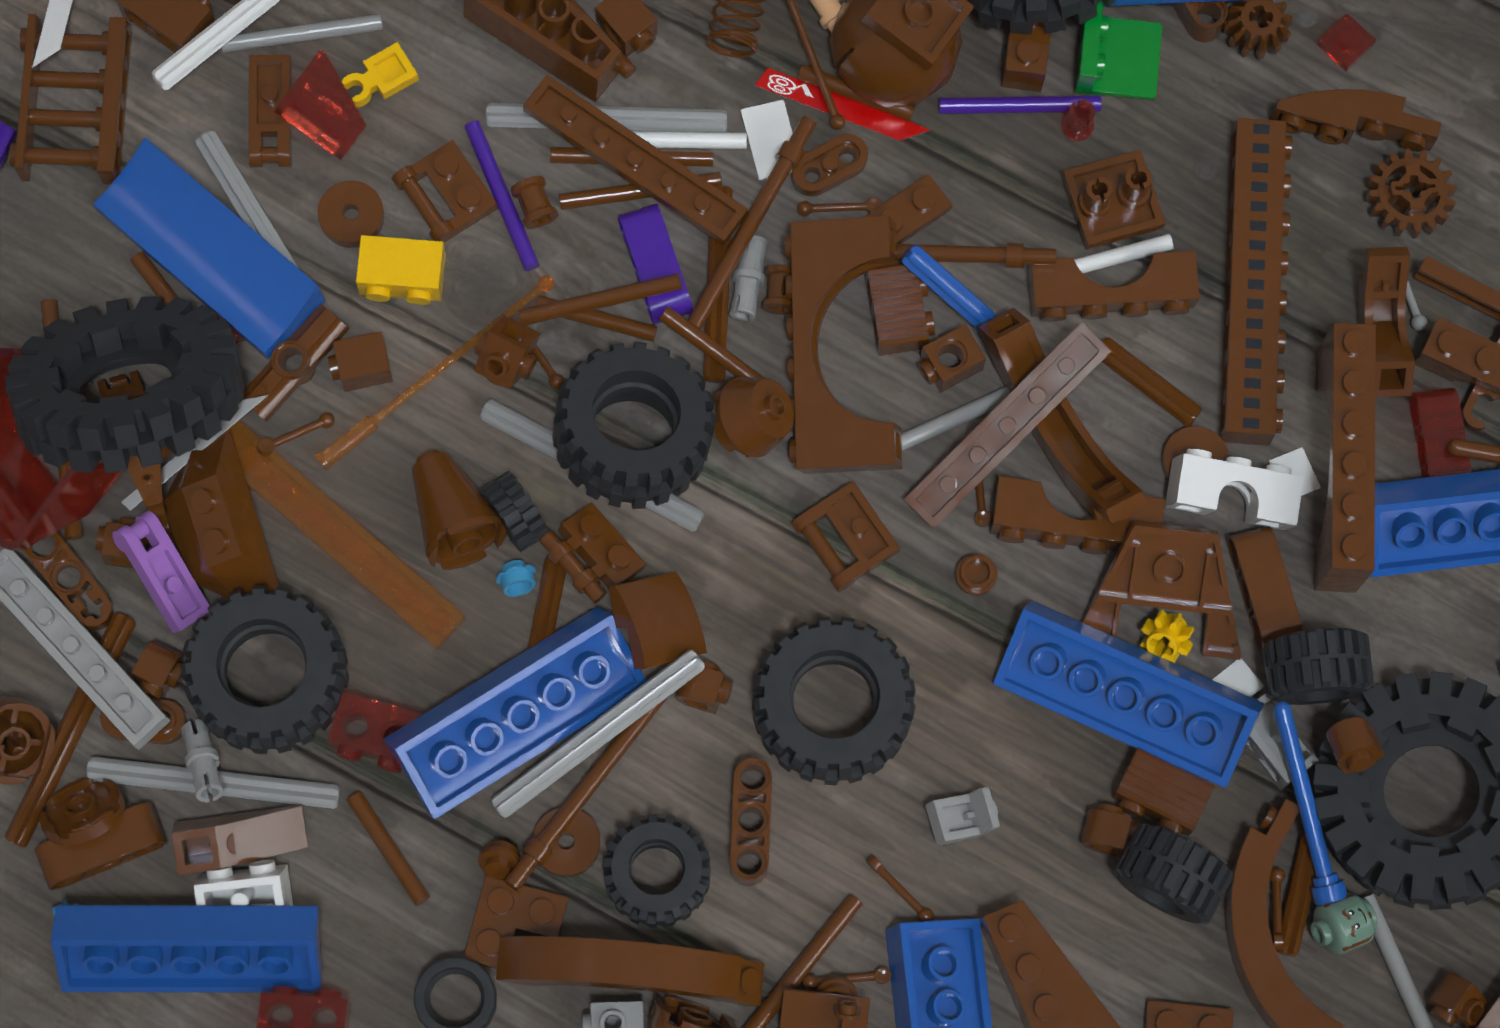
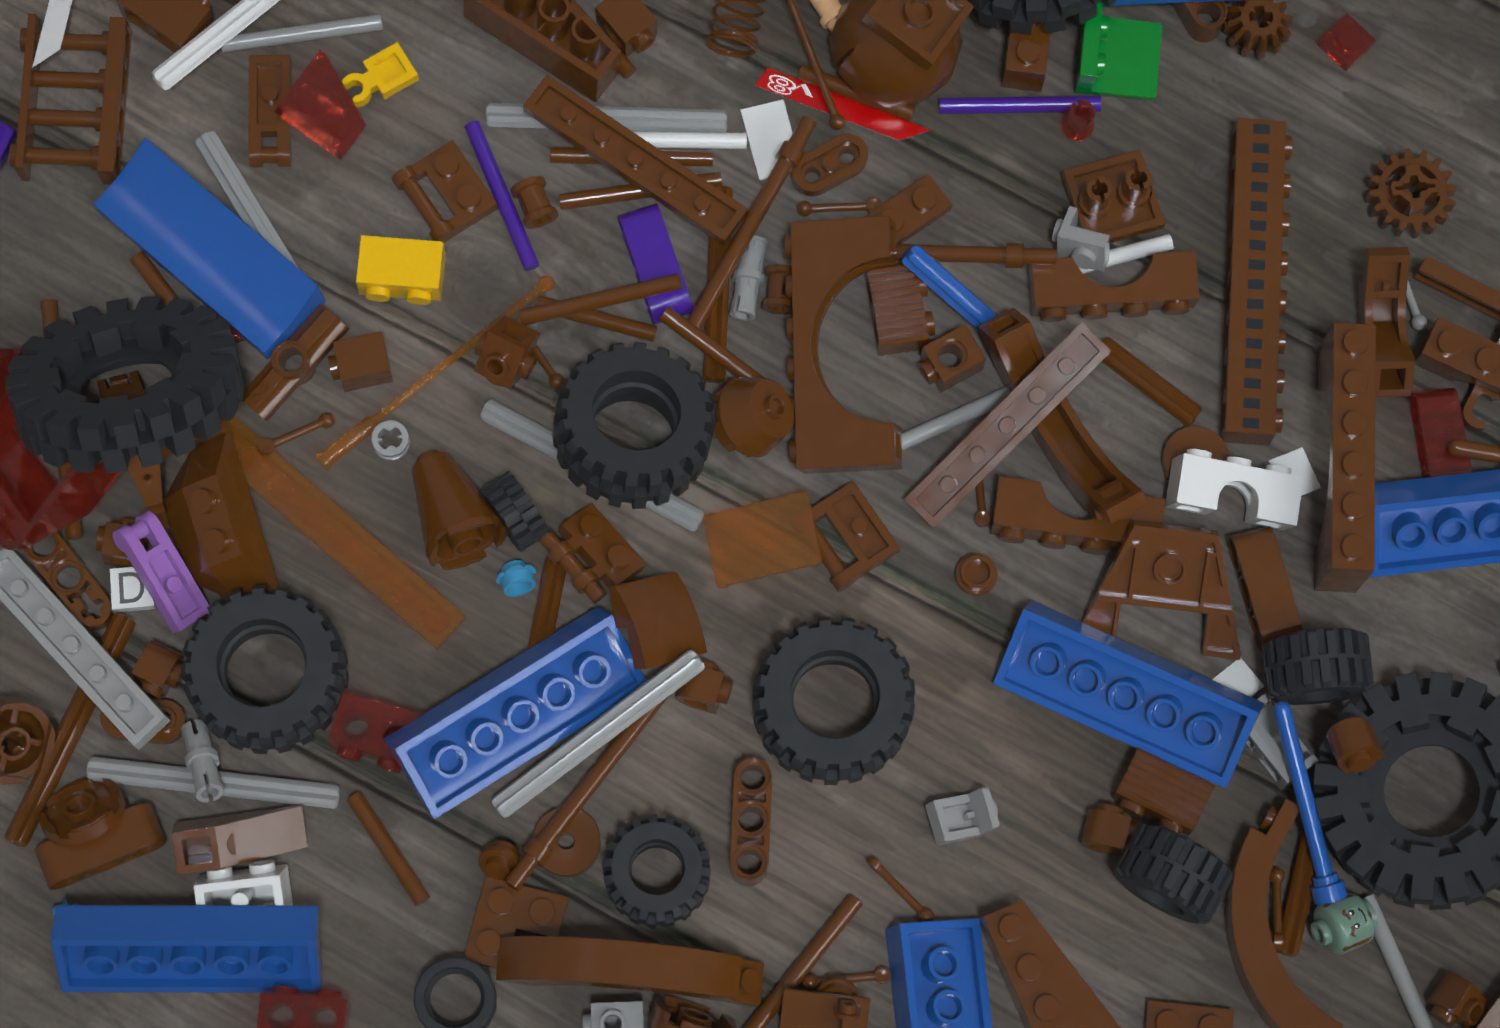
white sticker [121,395,268,511] -> none
reddish brown piece [318,181,385,248] -> none
yellow gear [1140,609,1194,663] -> none
reddish brown slope [1271,89,1442,152] -> none
none -> white tile [110,567,156,613]
none -> light grey bush [371,420,410,461]
none -> clear orange piece [704,491,823,588]
none -> light grey bracket [1052,206,1110,272]

